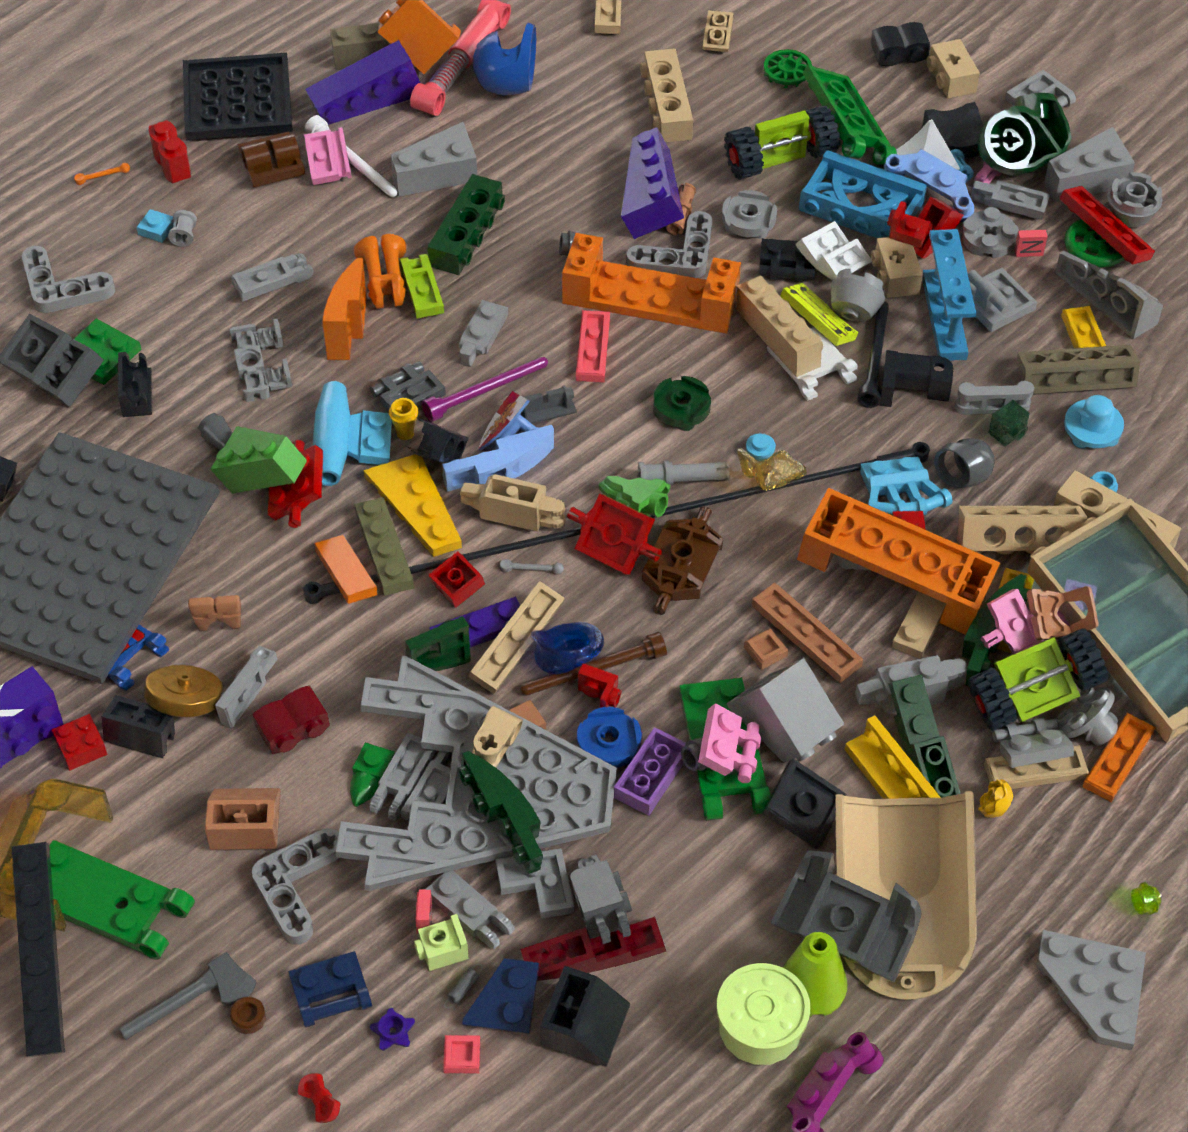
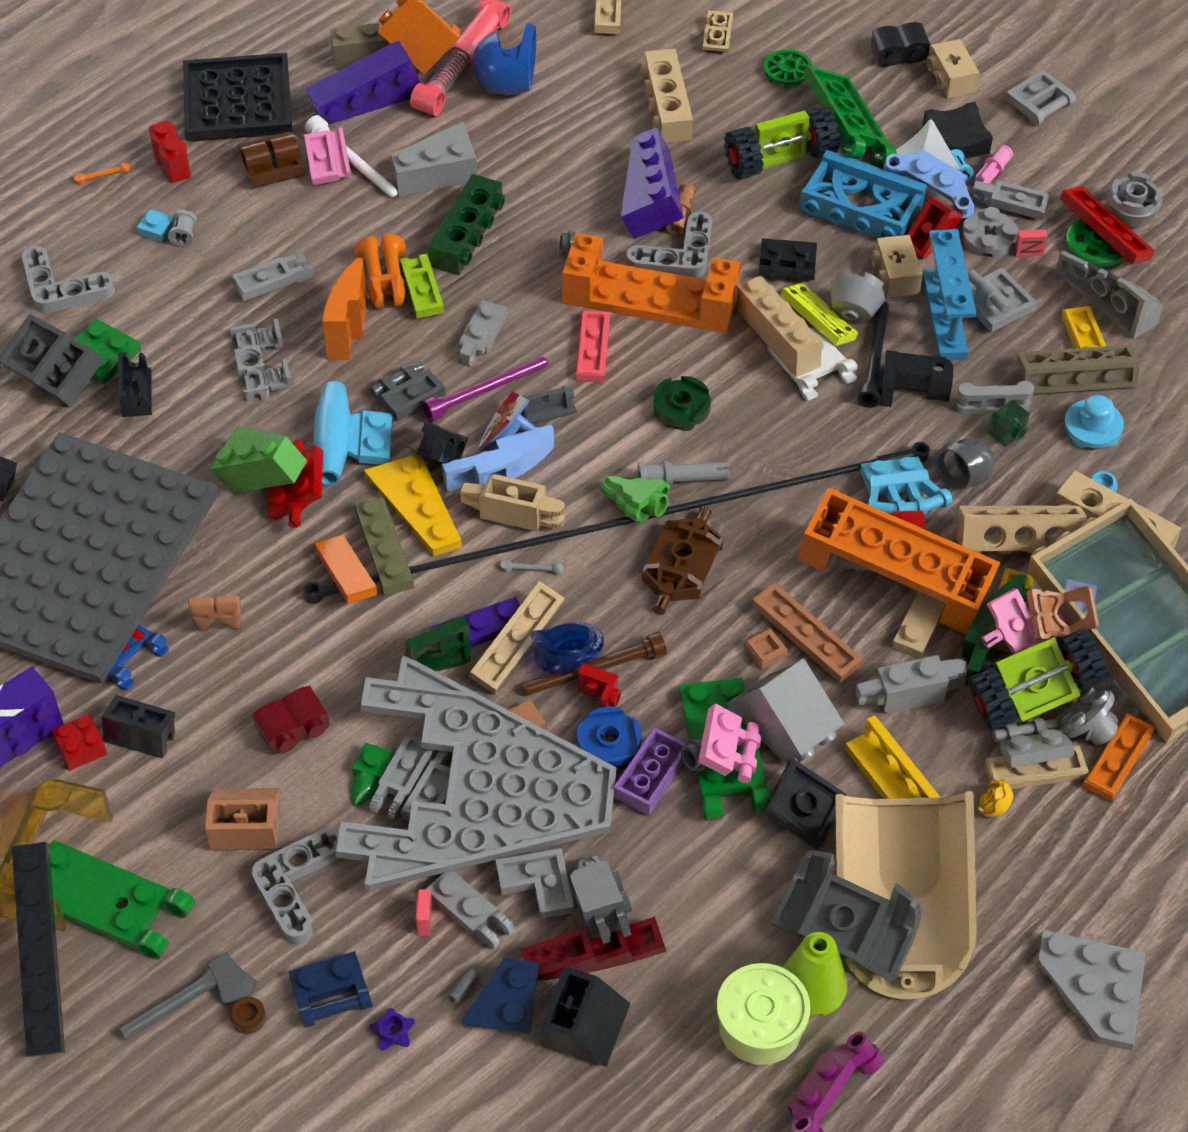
pearl gold wheel [144,665,223,717] -> none
dark grey cone [198,413,233,450] -> none
light grey hinge [215,646,278,728] -> none
red piece [298,1073,341,1123] -> none
yellow cone [389,398,418,440] -> none
yellowish green brick [414,914,469,971] -> none
red piece [428,551,485,608] -> none
coral tile [444,1035,480,1073] -> none
dark green slope [458,751,543,874] -> none
tan piece [472,706,523,767] -> none
red plate [567,493,662,575] -> none
light grey plate [722,190,777,239] -> none
clear yellow piece [737,448,807,490] -> none
medium azure plate [746,433,776,461] -> none
white slope [795,221,872,280] -> none
red bracket [887,201,931,248] -> none
dark green slope [888,674,961,798] -> none
dark green piece [977,93,1072,176] -> none
light grey wedge [1044,127,1135,203] -> none
clear neon green plate [1131,882,1162,915] -> none

